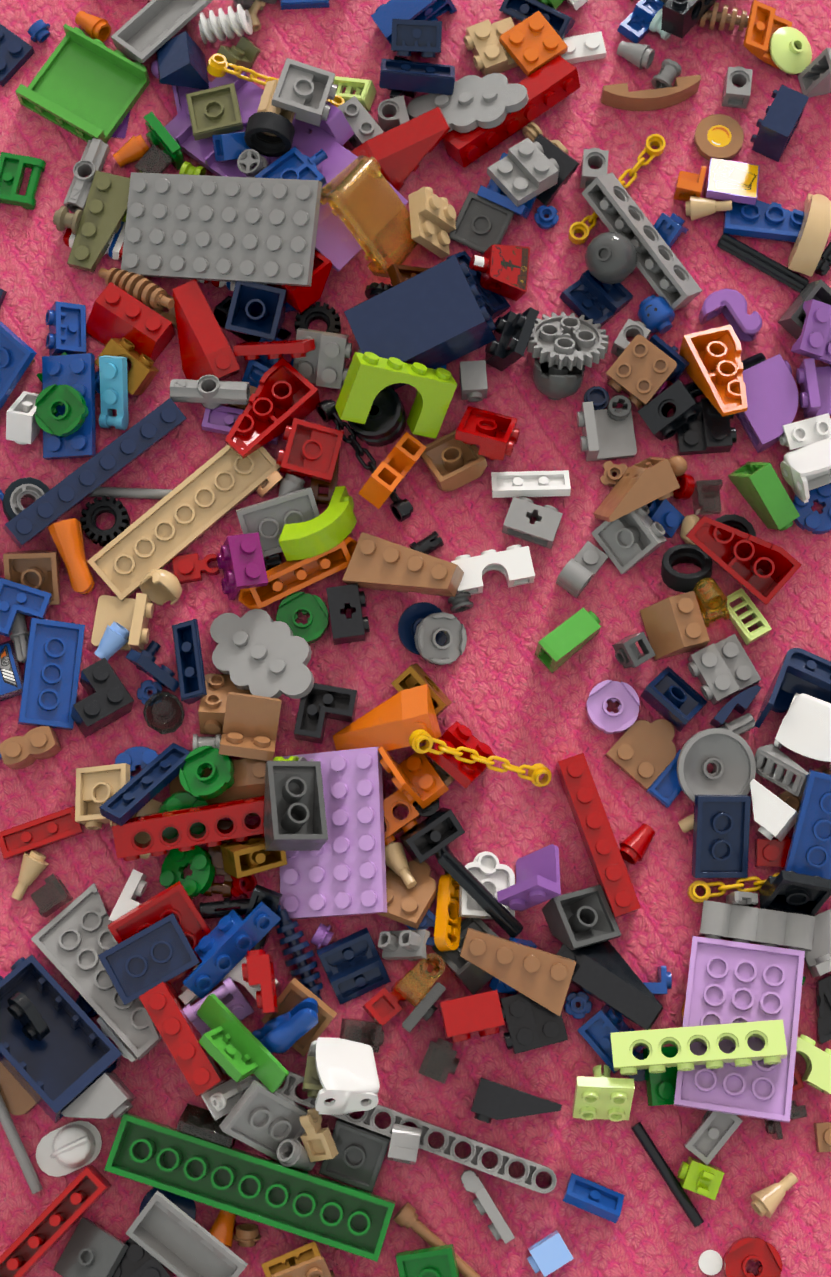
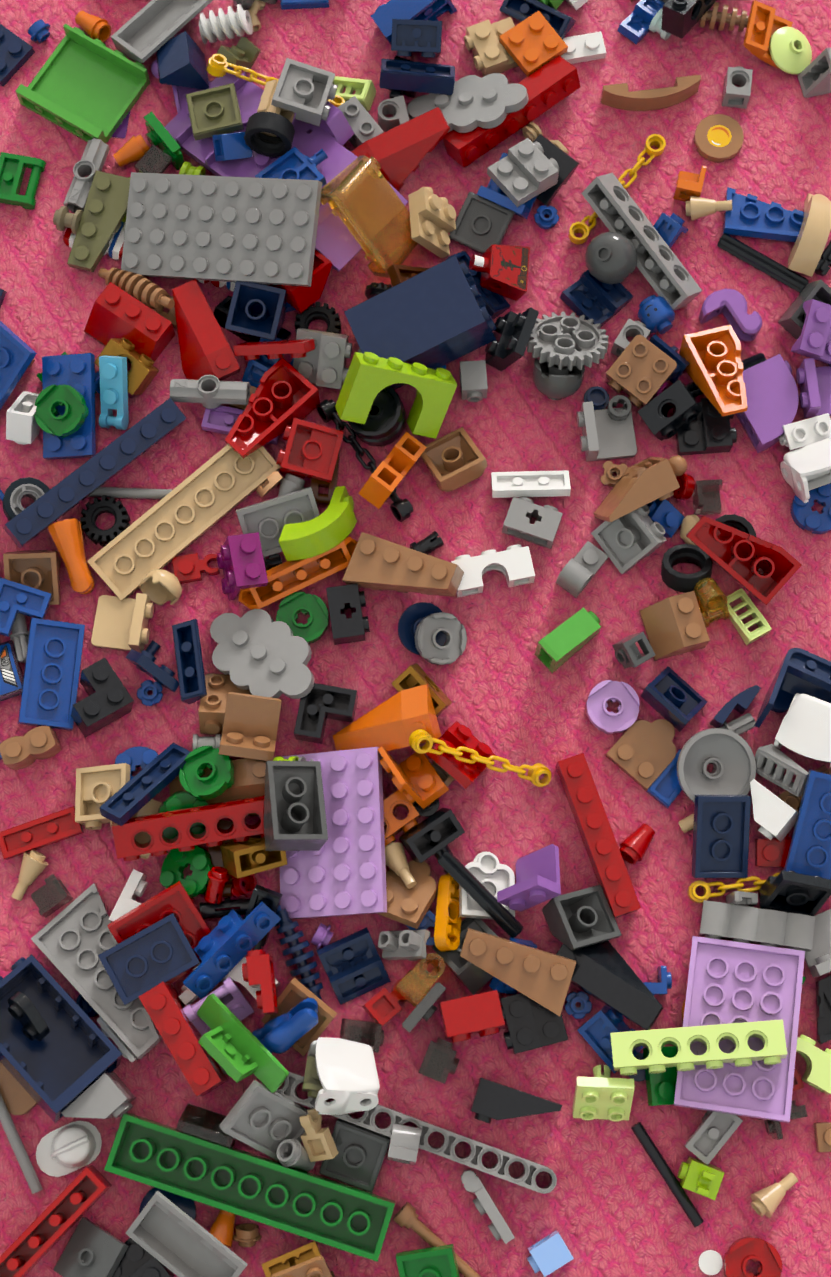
blue bracket [45,301,86,356] -> none
light blue cone [94,621,130,661] -> none
clear smoke hair [143,691,185,734] -> none
white hinge [201,1075,259,1121] -> none
light grey wheel [237,149,269,178] -> none
dark grey bush [448,592,474,613] -> none
red plate [455,406,520,461] -> none
blue plate [563,1173,625,1224] -> none
light grey brick [580,148,609,188] -> none
light grey cone [617,41,655,69] -> none
light grey bush [651,59,682,89] -> none
light grey plate [687,634,761,705] -> none
tile [706,158,760,205] -> none
bright green slope [728,462,800,531] -> none
dark blue container [750,85,809,162] -> none
none -> red pin [204,866,229,904]

